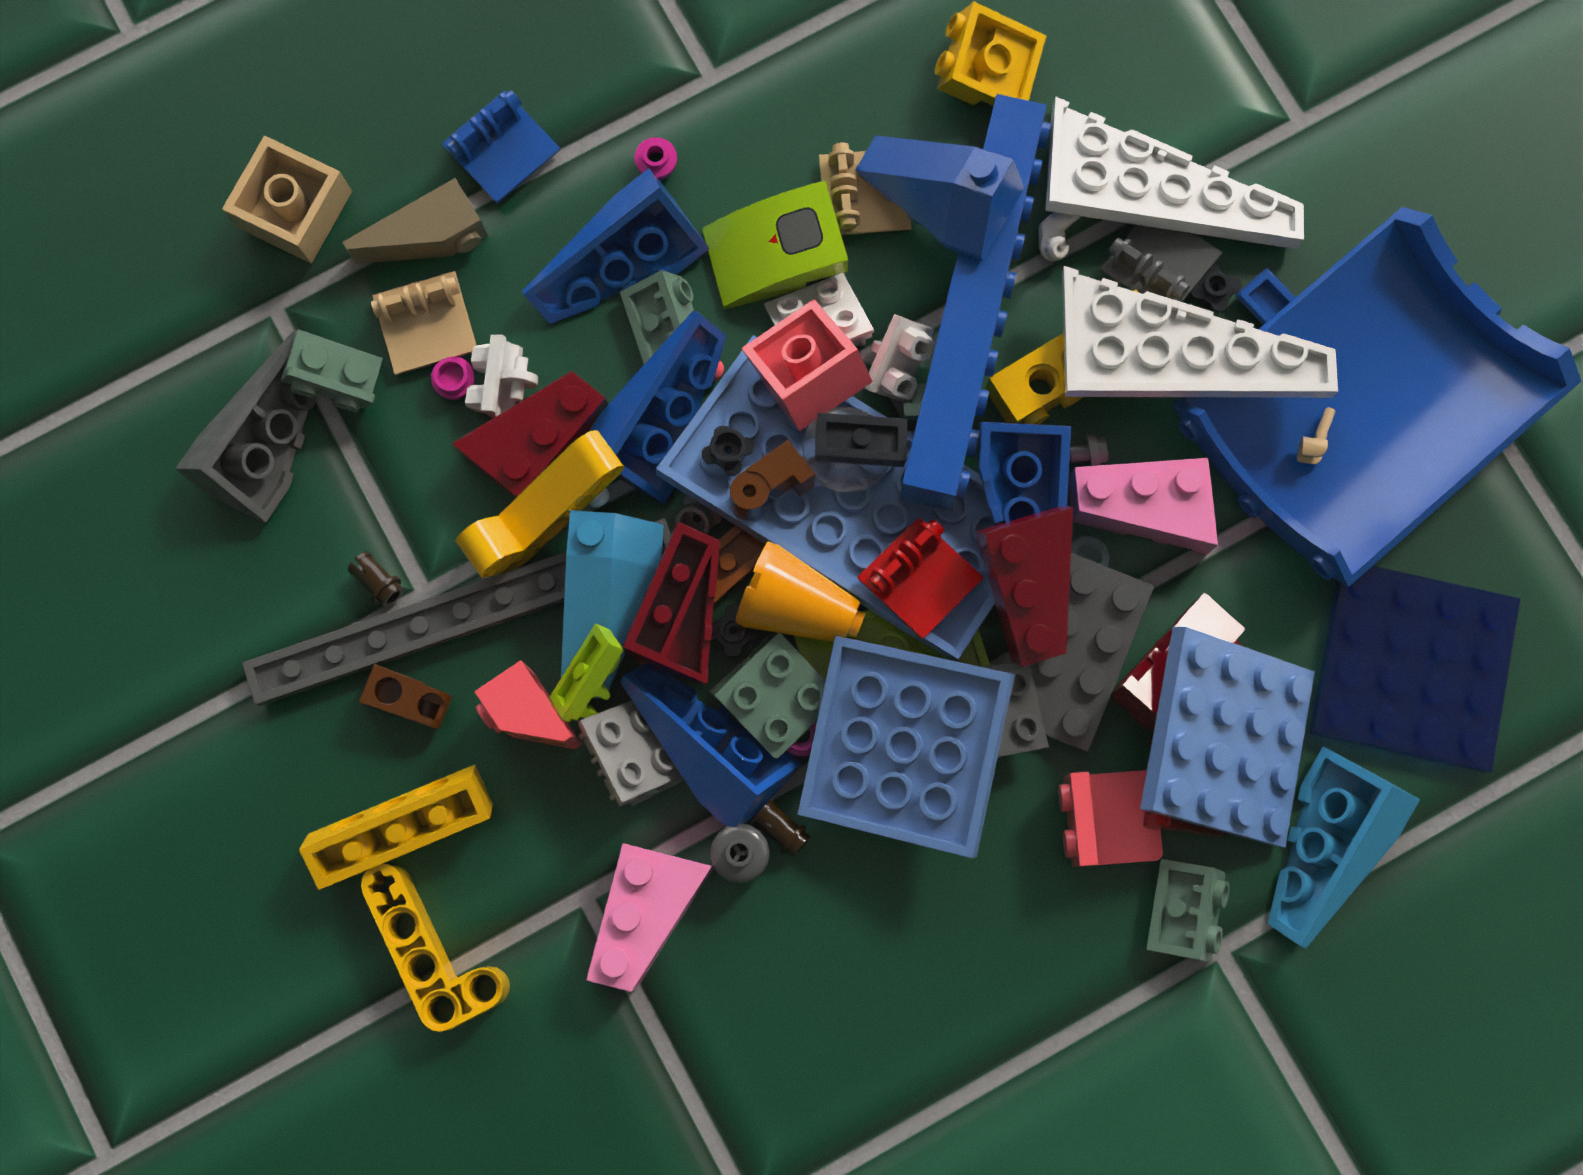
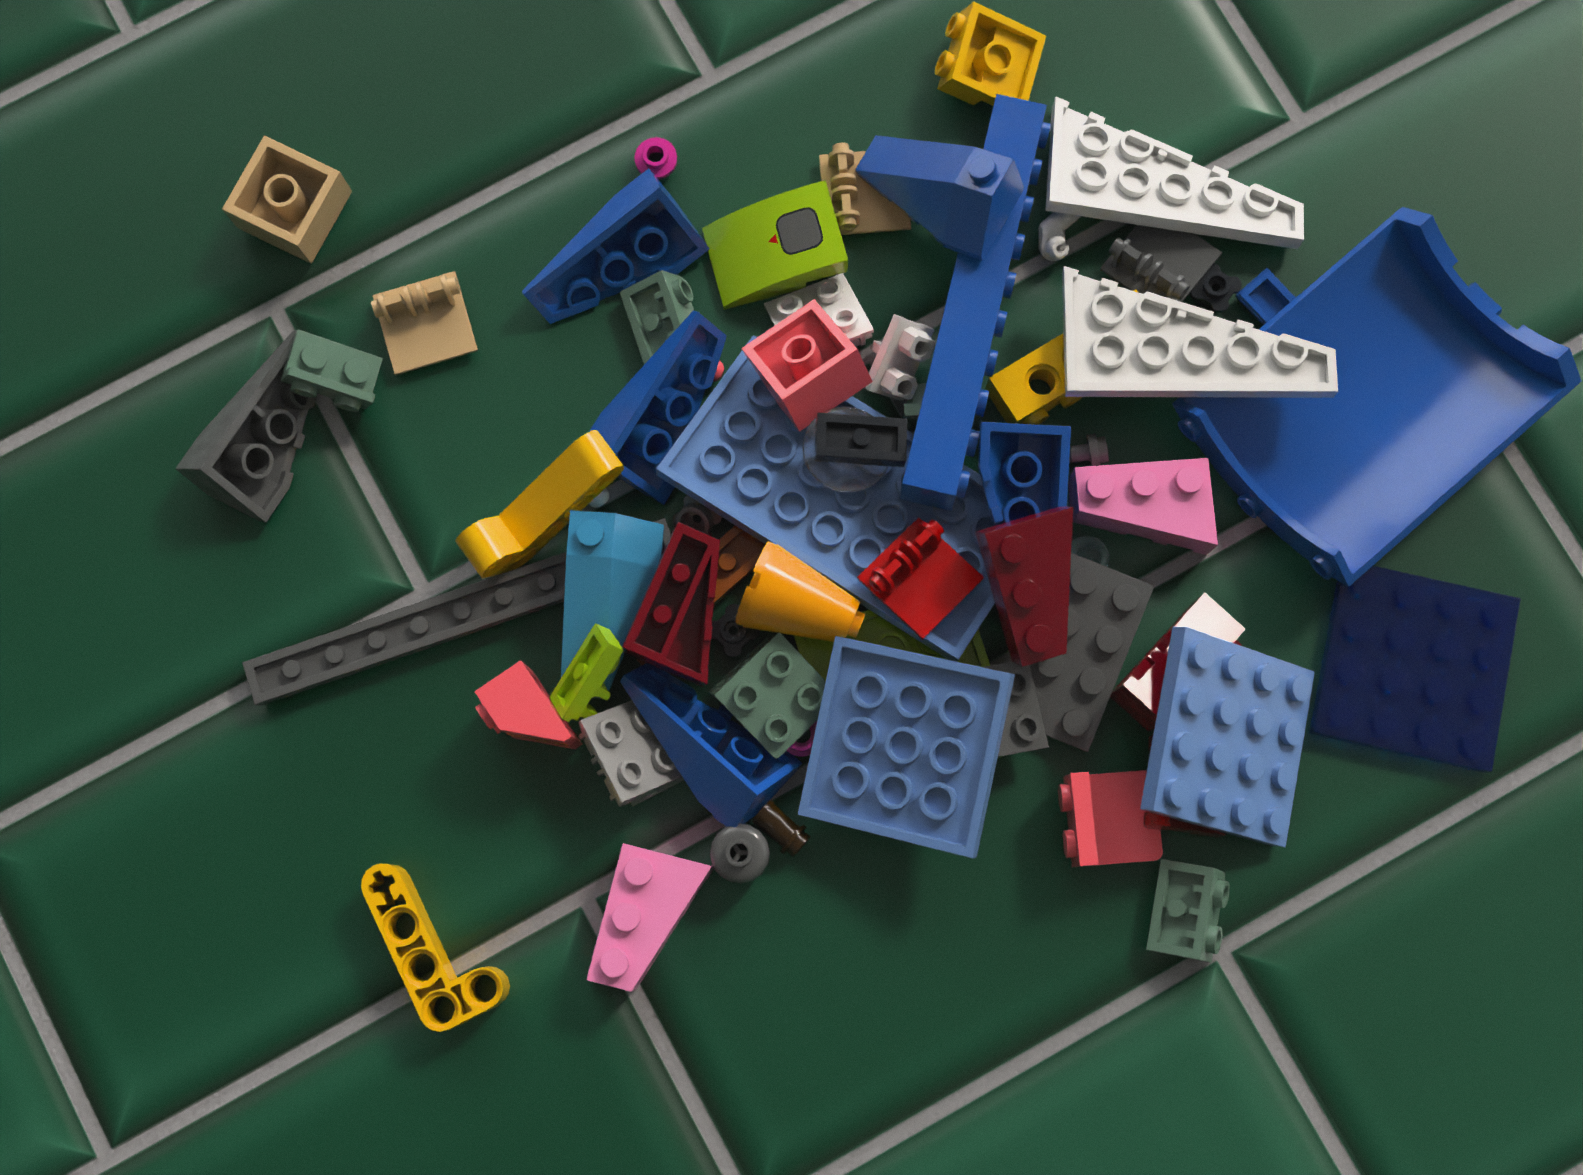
yellow brick [299,764,493,890] -> none
dark tan slope [342,178,488,264] -> none
dark brown pin [348,551,404,607] -> none
reddish brown leg [359,664,453,730] -> none
dark pink plate [431,357,475,400] -> none
blue hinge [441,90,561,204] -> none
dark red wedge [452,371,608,500] -> none
white hips [465,335,539,418] -> none
black plate [702,426,754,476] -> none
reddish brown leg [730,440,815,521] -> none
dark azure wedge [1267,747,1420,948] -> none
tan hand [1297,407,1336,464] -> none

